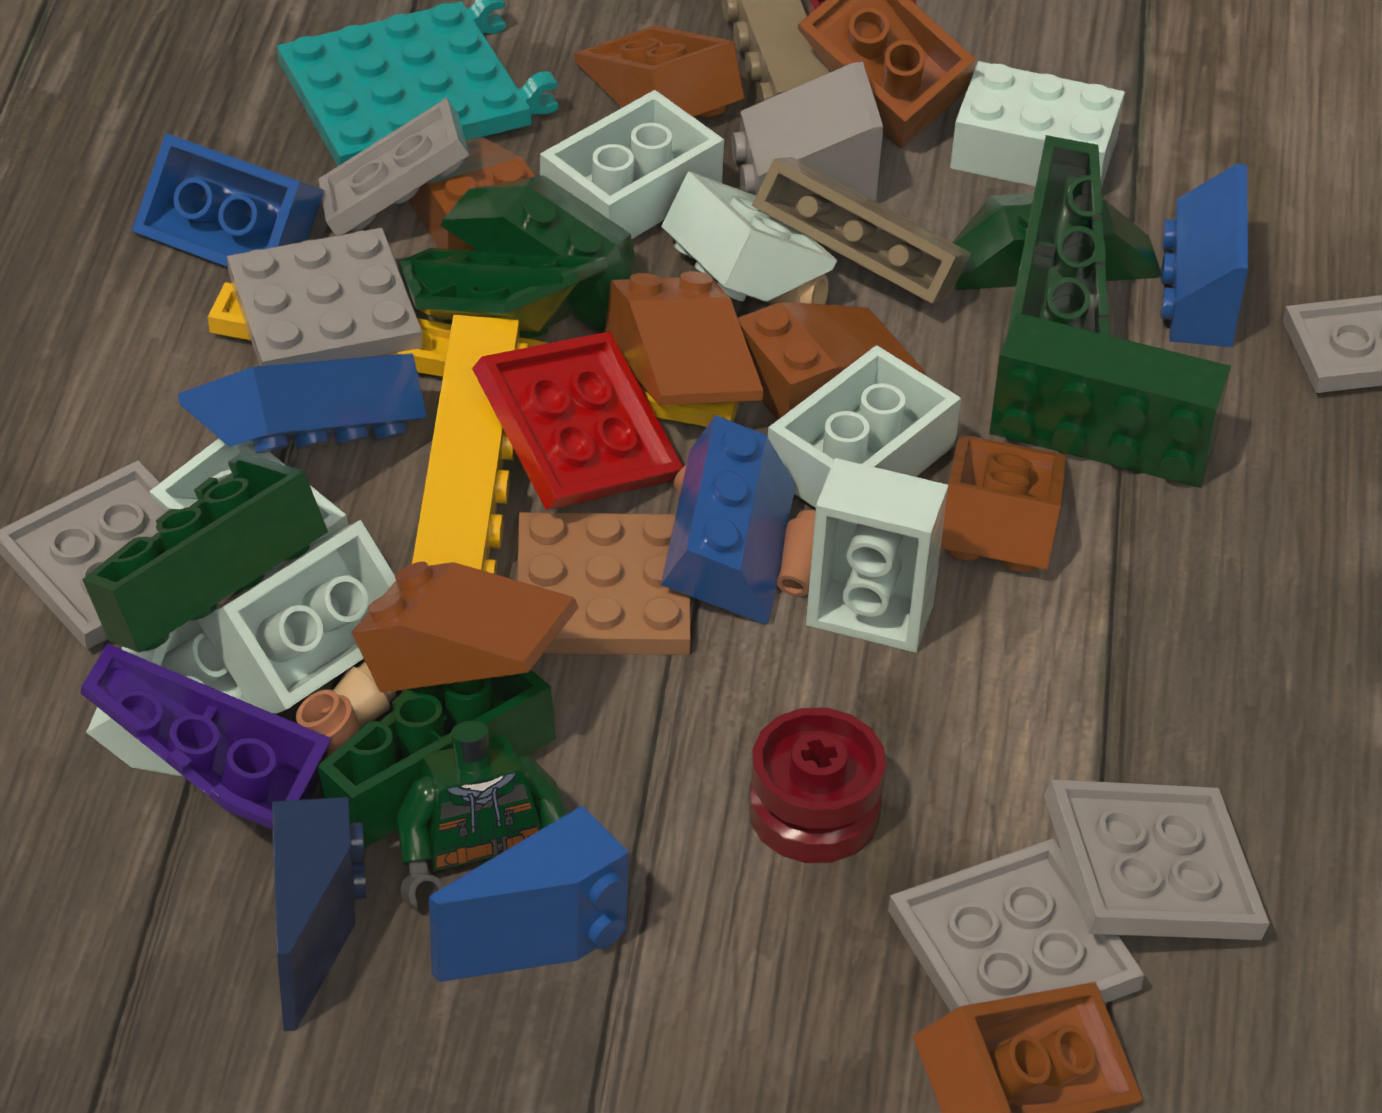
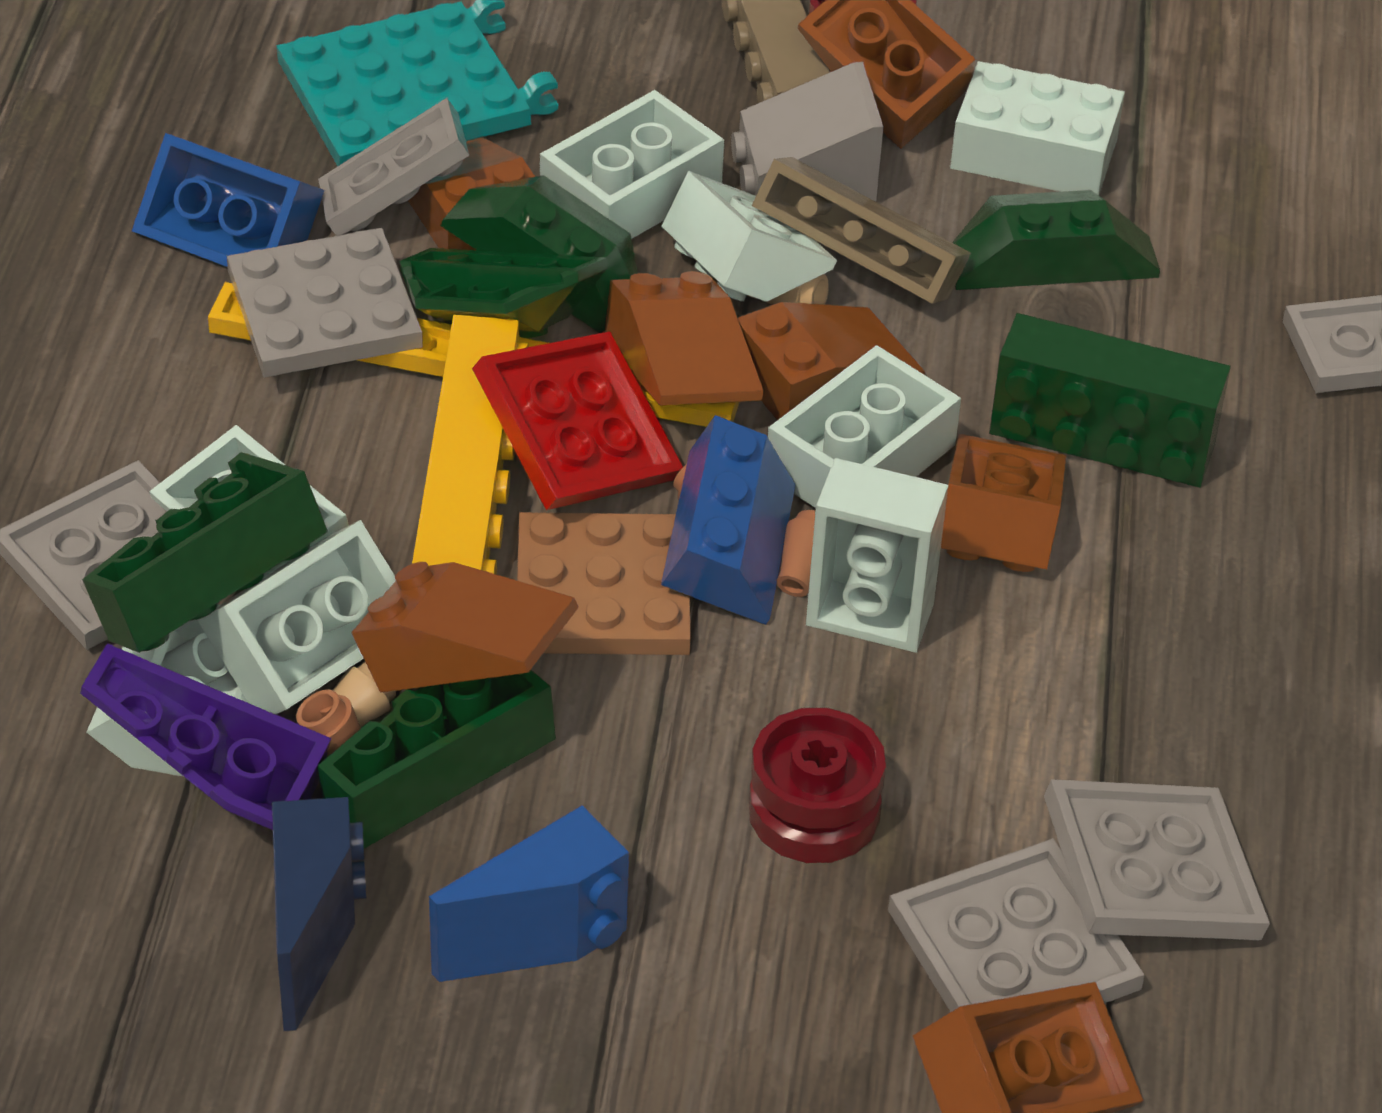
blue slope [178,353,427,454] -> none
dark green torso [396,721,568,908] -> none
dark orange slope [574,25,744,117] -> none
dark green wedge [1005,135,1110,341] -> none
blue slope [1160,164,1248,347] -> none

